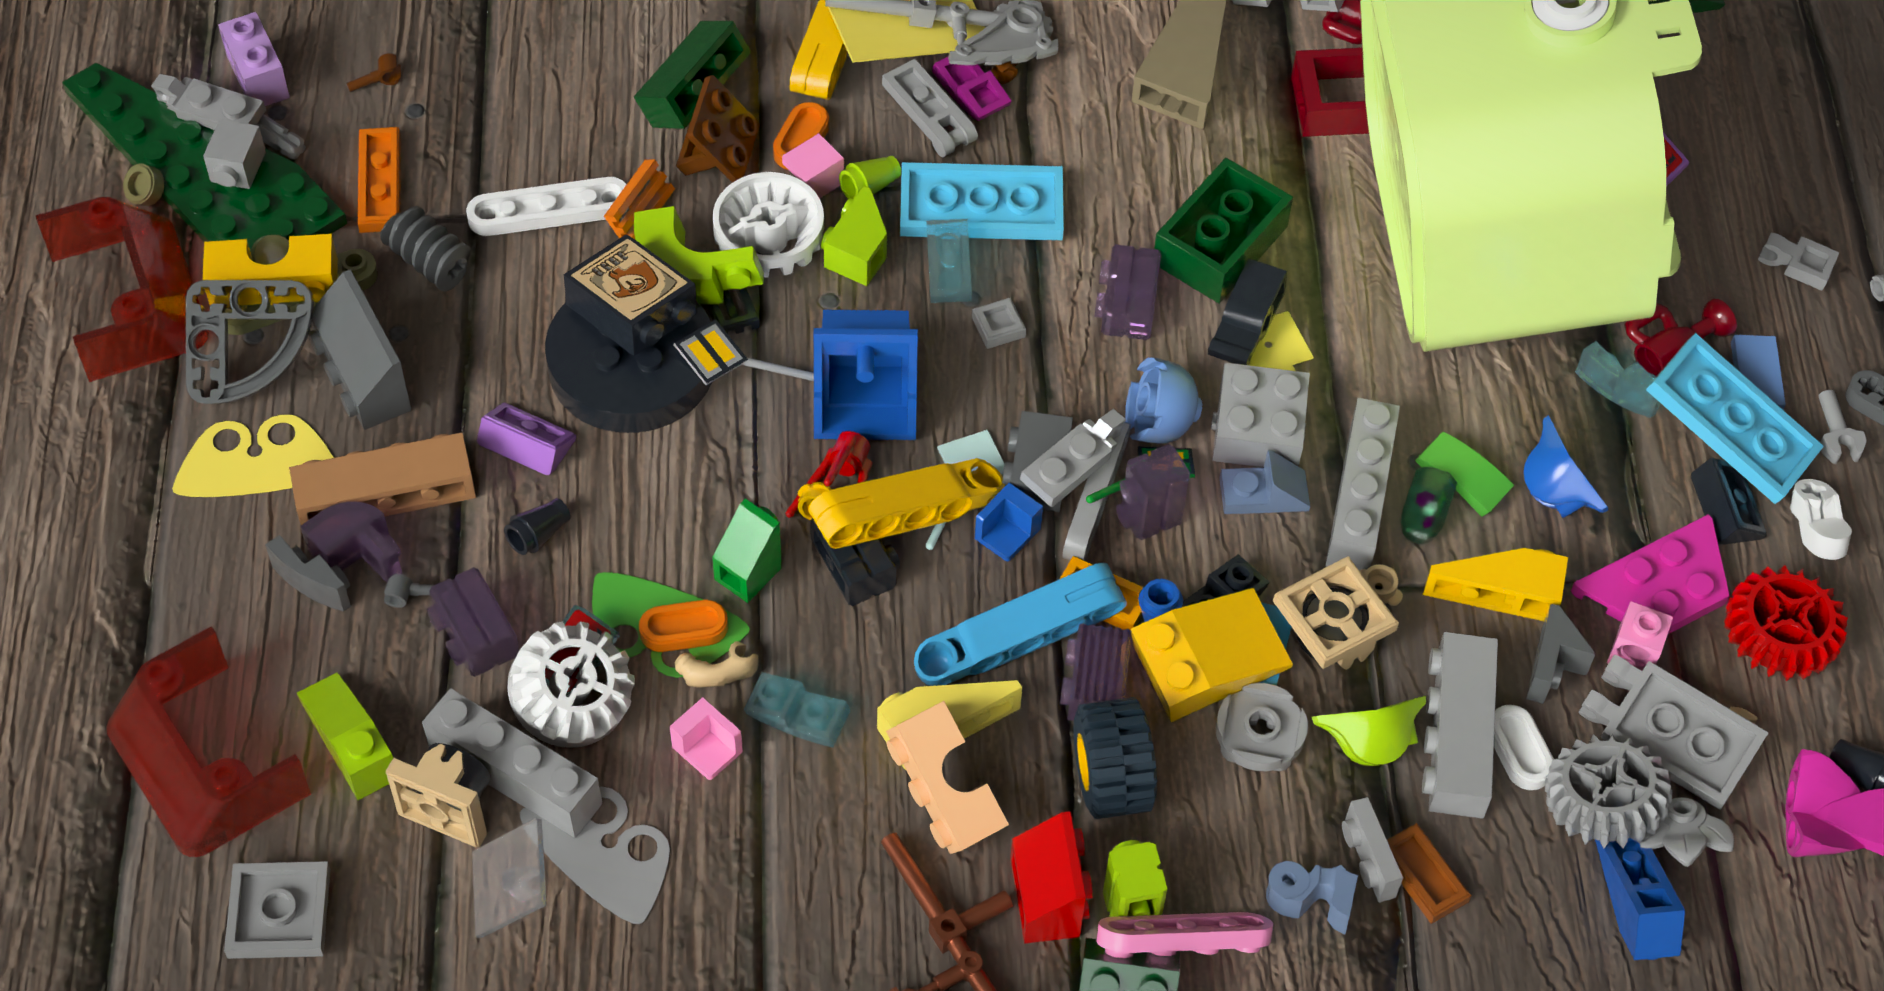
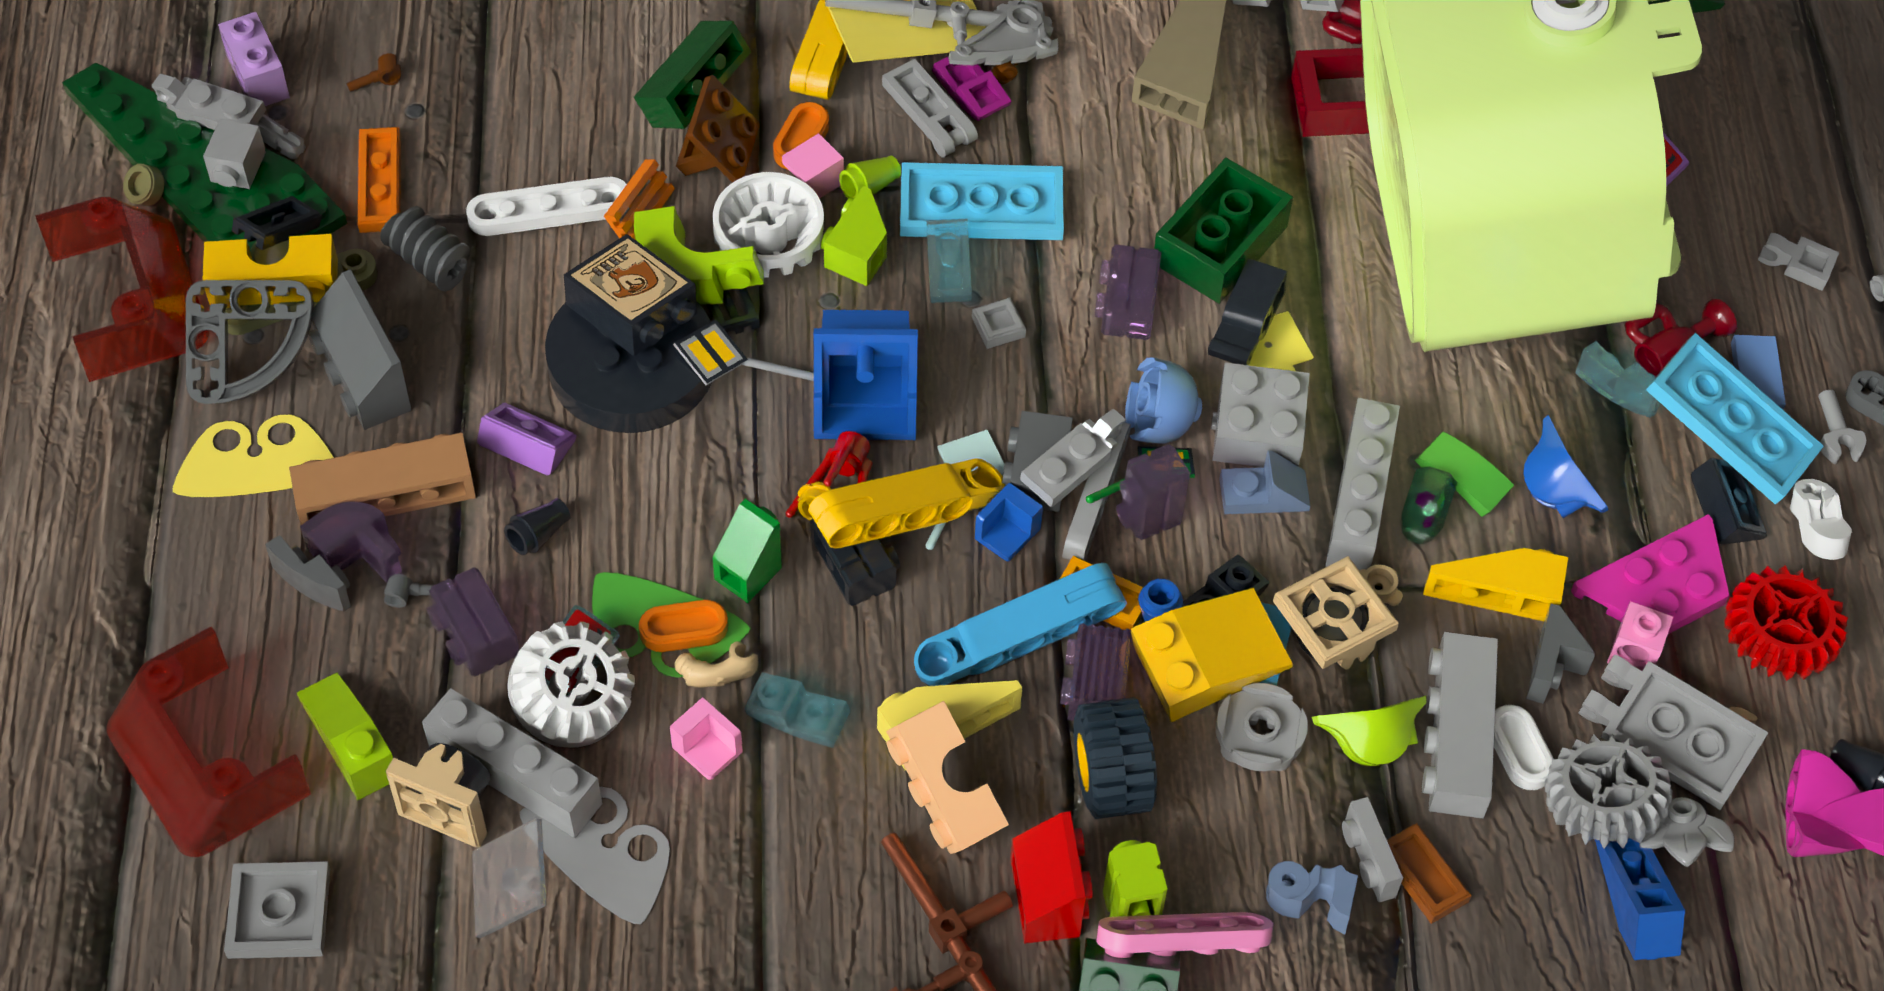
none -> black tile [232,196,322,250]

